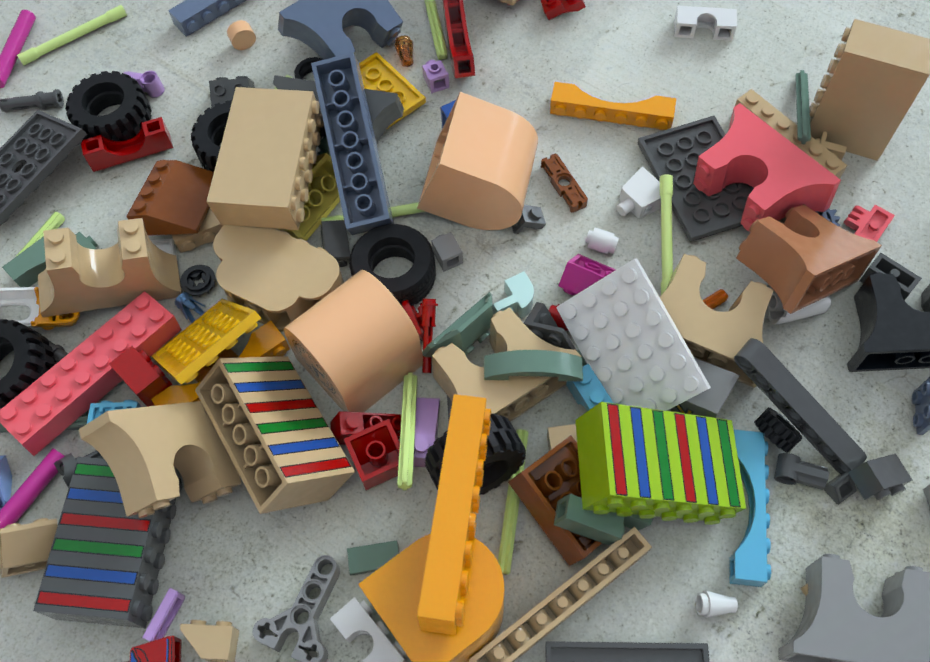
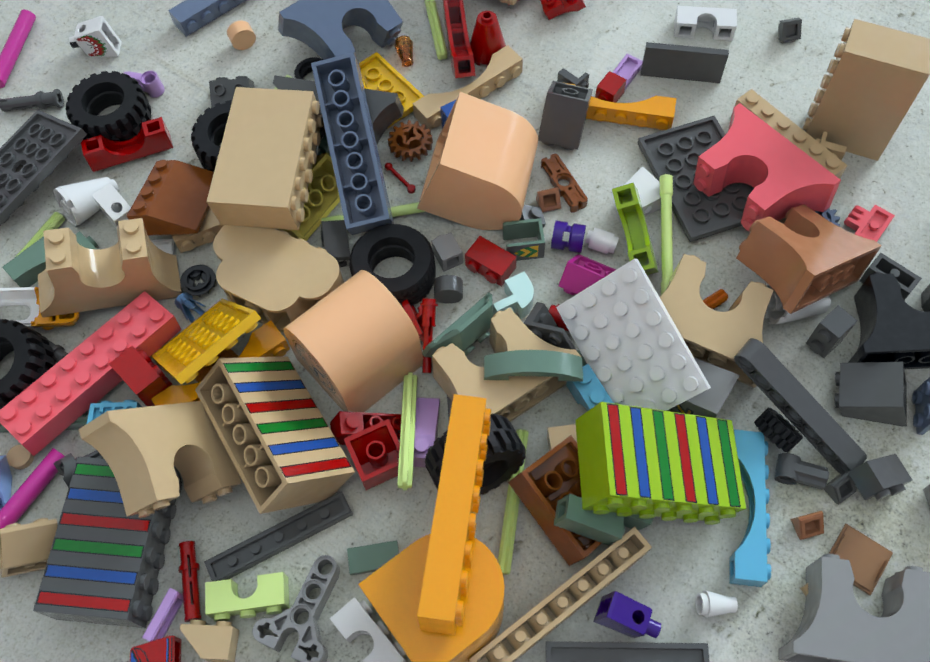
yellowish green piece [17,5,127,66] -> none
lavender brick [422,60,450,93] -> none
sand green axle [795,70,811,144] -> none
none -> tan tile [6,444,34,470]
none -> white cone [53,177,119,227]
none -> white torso [69,16,122,57]
none -> white torso [92,183,131,228]
none -> red pin [178,541,202,622]
none -> dark grey tile [204,491,353,582]
none -> yellowish green arch [205,572,290,622]
none -> red hinge [385,162,416,193]
none -> dark orange gear [388,120,433,162]
none -> tan arch [412,45,523,130]
none -> dark grey piece [434,275,463,304]
none -> red brick [465,236,517,287]
none -> red cone [470,11,506,66]
none -> sand green piece [503,218,545,261]
none -> nougat slope [536,187,561,212]
none -> dark grey slope [538,81,593,150]
none -> dark purple wheel [551,220,586,253]
none -> dark grey bracket [557,68,589,88]
none -> dark purple torso [593,591,662,638]
none -> red brick [595,71,627,103]
none -> lime arch [612,182,659,275]
none -> lavender tile [613,54,642,90]
none -> dark grey tile [640,42,729,83]
none -> dark grey tile [778,17,802,42]
none -> nougat slope [791,511,824,540]
none -> dark grey brick [806,305,857,358]
none -> medium nougat piece [829,524,893,596]
none -> dark grey slope [835,362,907,427]

